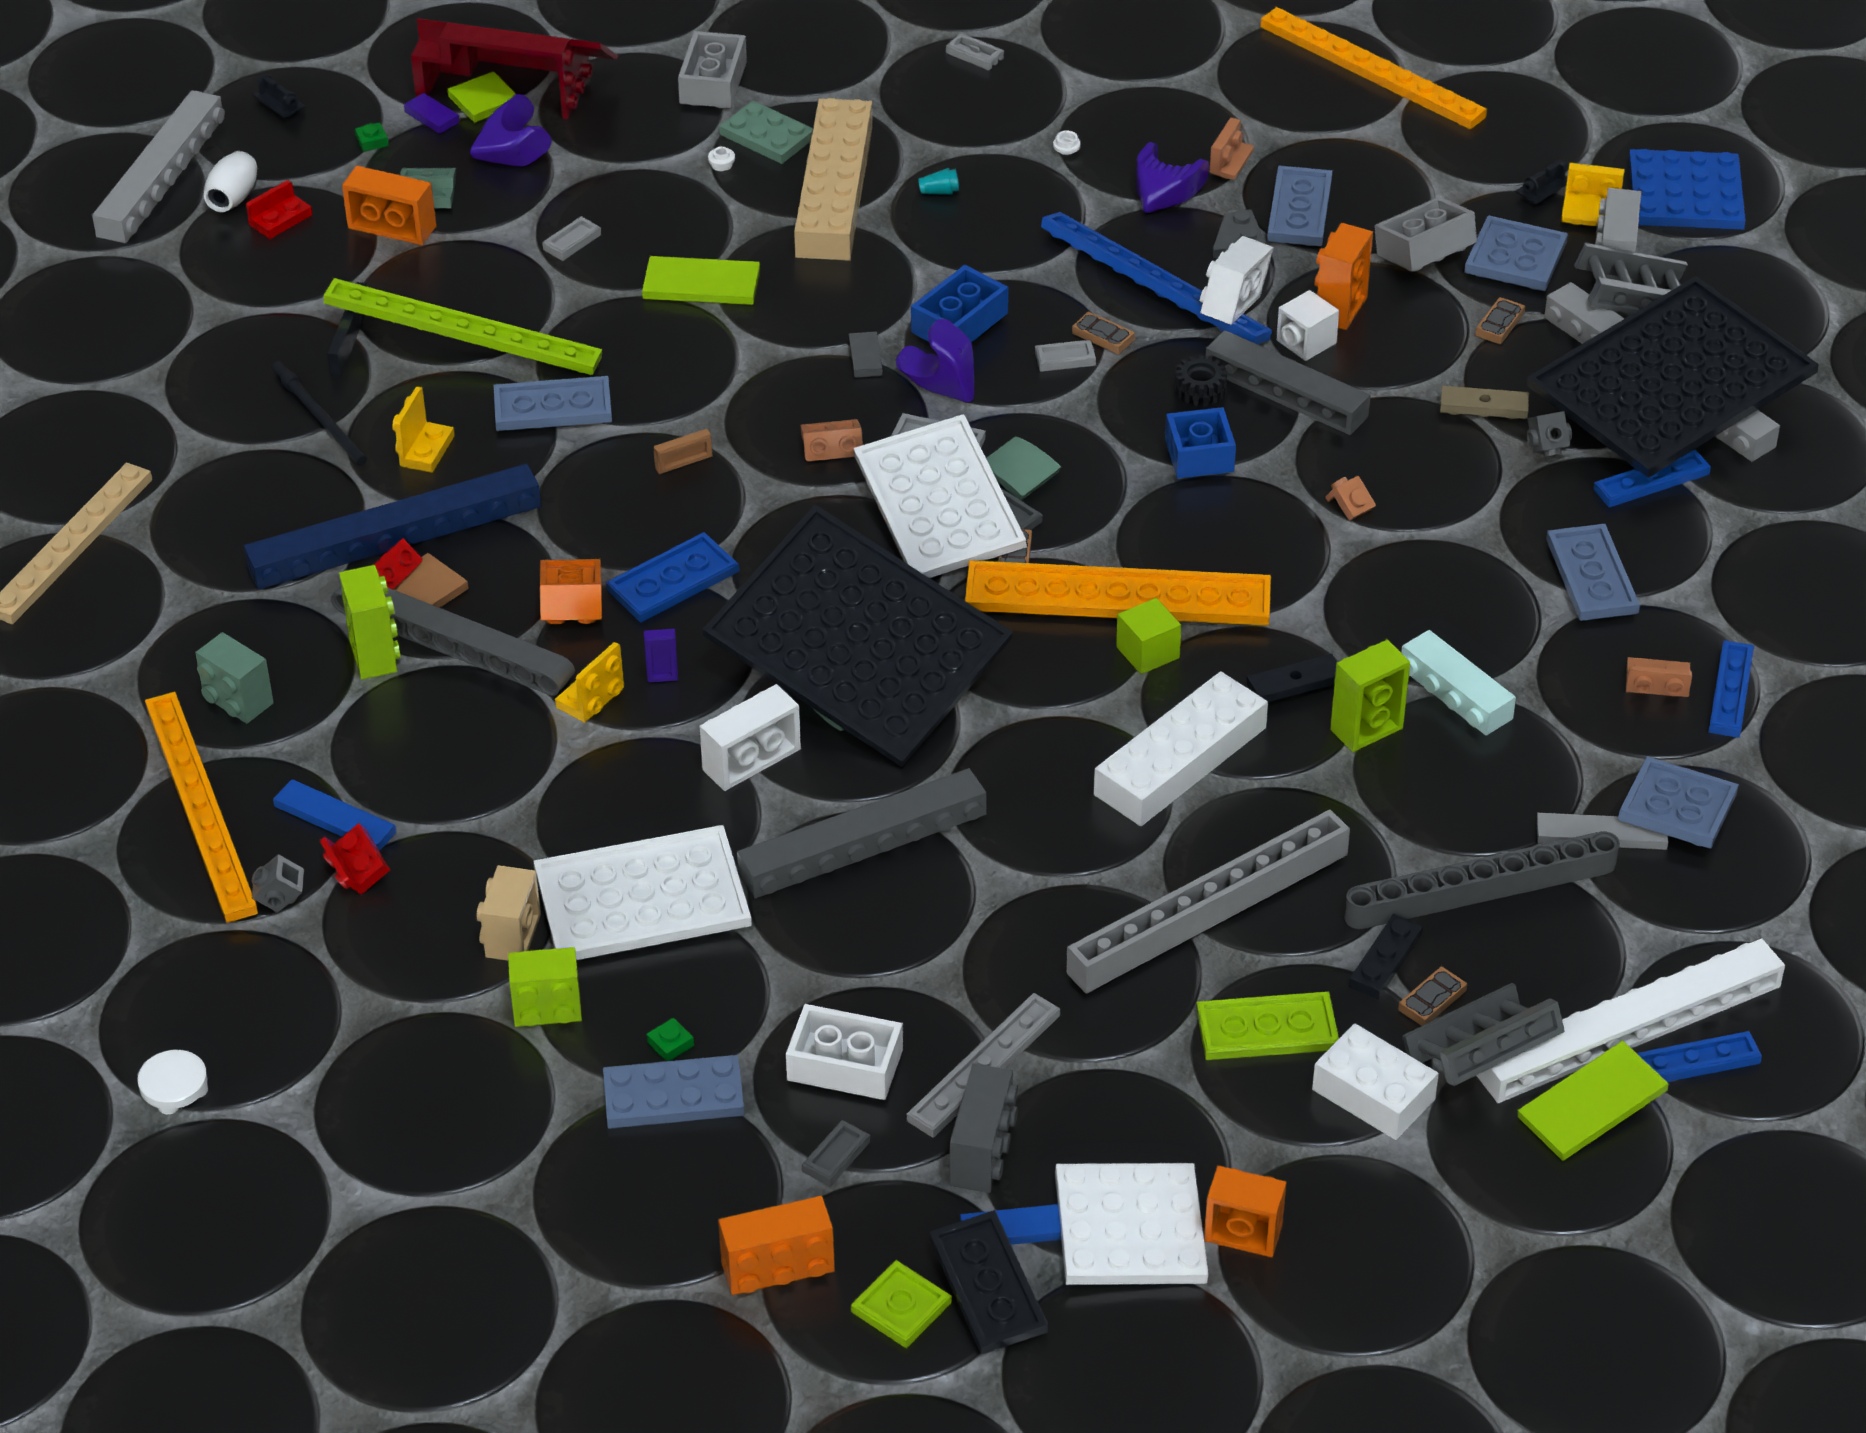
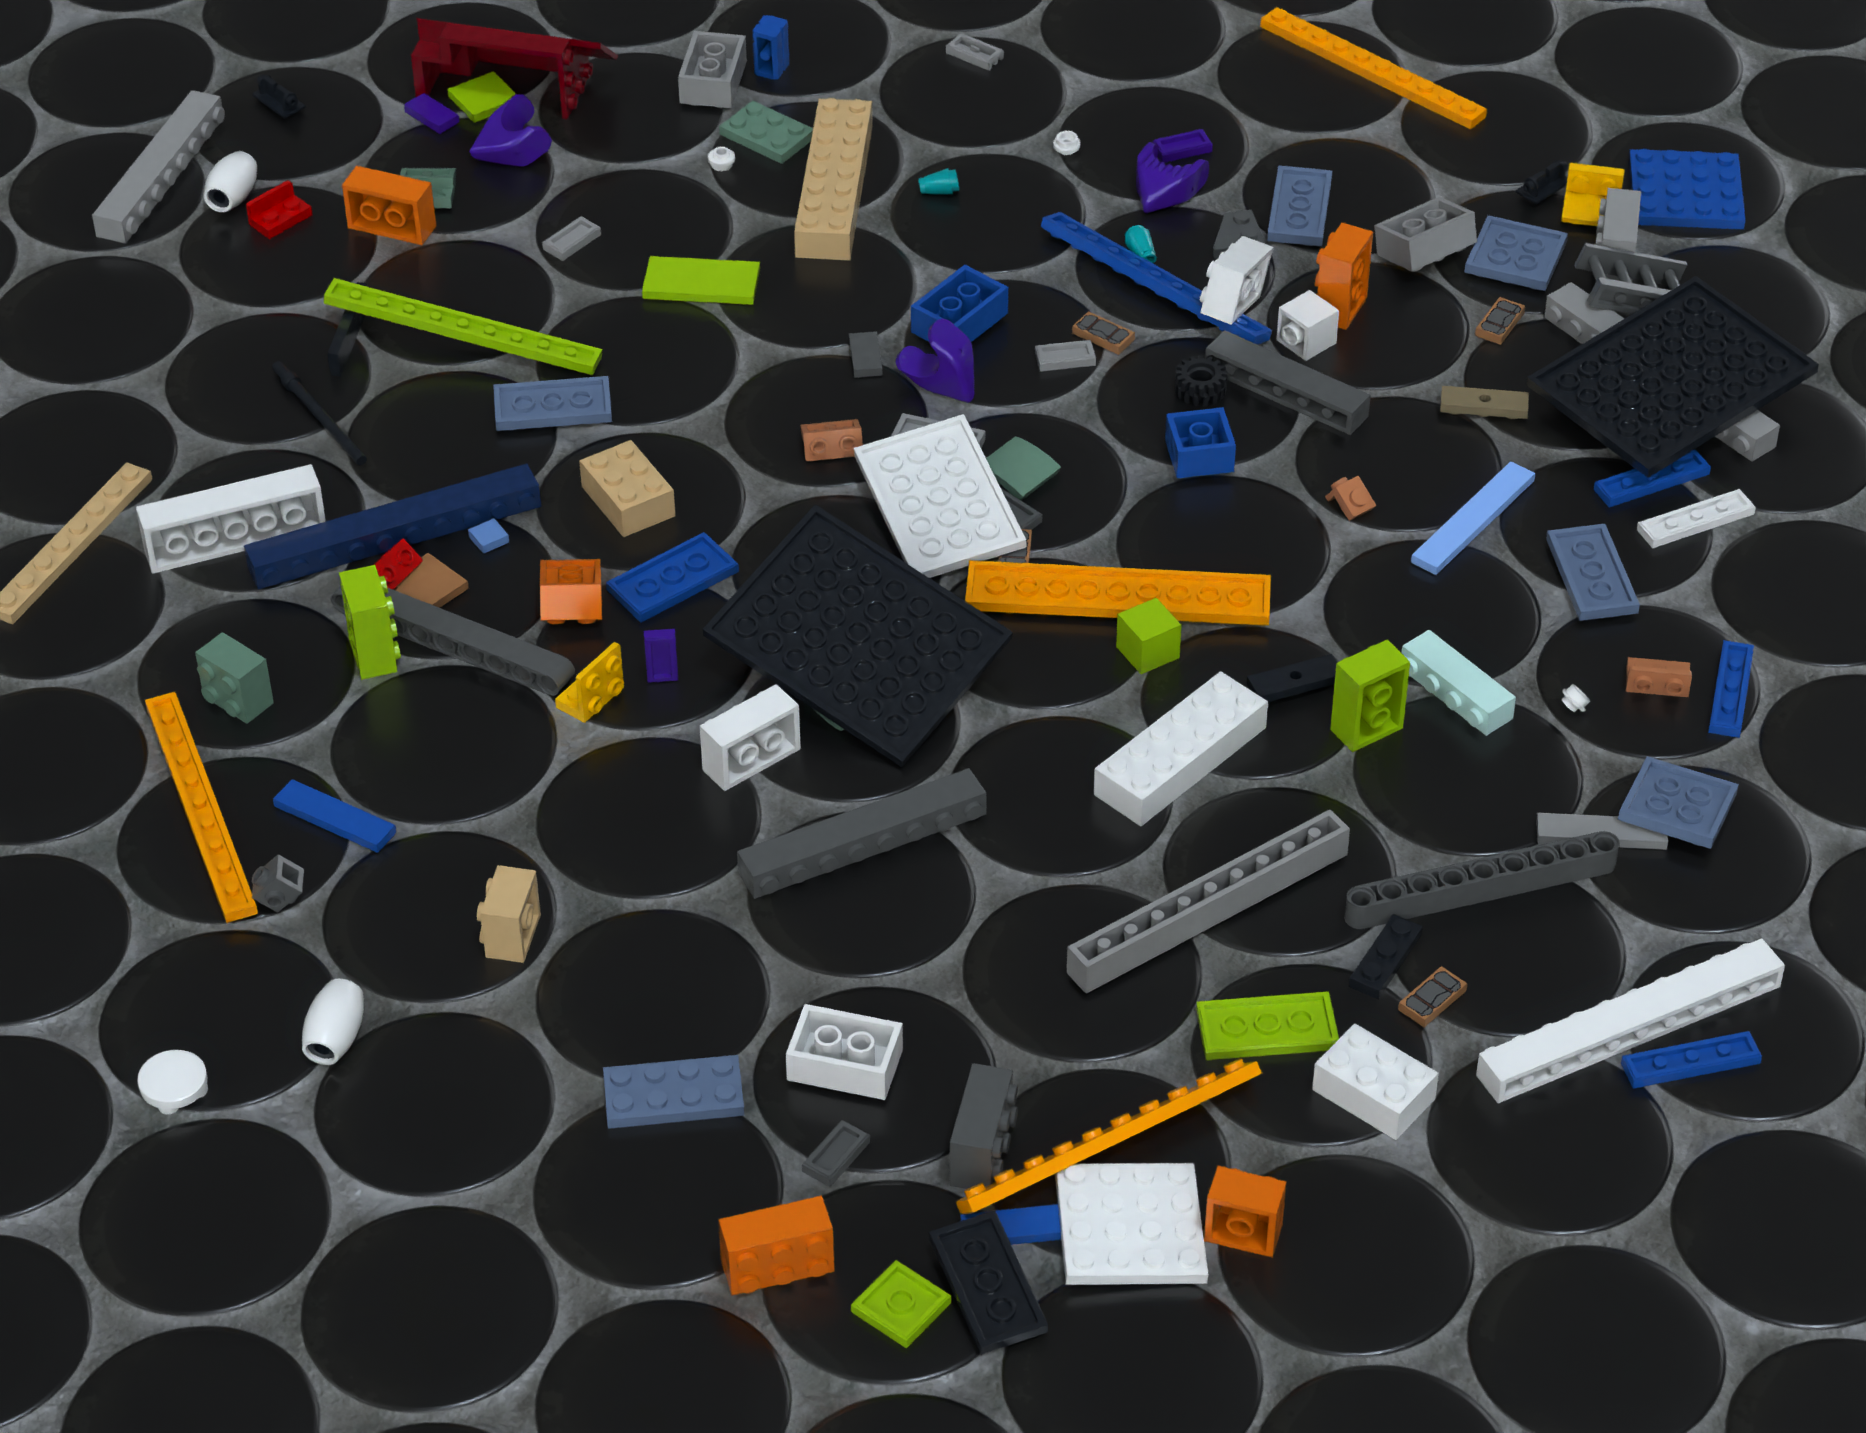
red bracket [320,823,390,895] -> none
green plate [354,122,389,152] -> none
yellow bracket [392,387,455,473] -> none
lime brick [508,947,582,1027] -> none
white plate [533,825,752,960] -> none
green plate [647,1018,694,1062] -> none
medium nougat tile [654,429,712,474] -> none
light grey tile [907,993,1060,1138] -> none
nougat bracket [1210,118,1254,180] -> none
dark grey fence [1402,983,1565,1086] -> none
lime tile [1518,1040,1668,1161] -> none
dark grey brick [1527,411,1572,457] -> none
none -> white brick [136,464,326,574]
none -> white piece [302,979,364,1065]
none -> medium blue tile [468,518,509,554]
none -> tan brick [579,440,675,537]
none -> blue brick [752,15,789,80]
none -> light orange plate [955,1059,1262,1214]
none -> teal cone [1124,225,1157,263]
none -> dark purple tile [1153,129,1213,163]
none -> light blue tile [1411,461,1535,575]
none -> white plate [1561,684,1590,712]
none -> white tile [1637,489,1755,548]

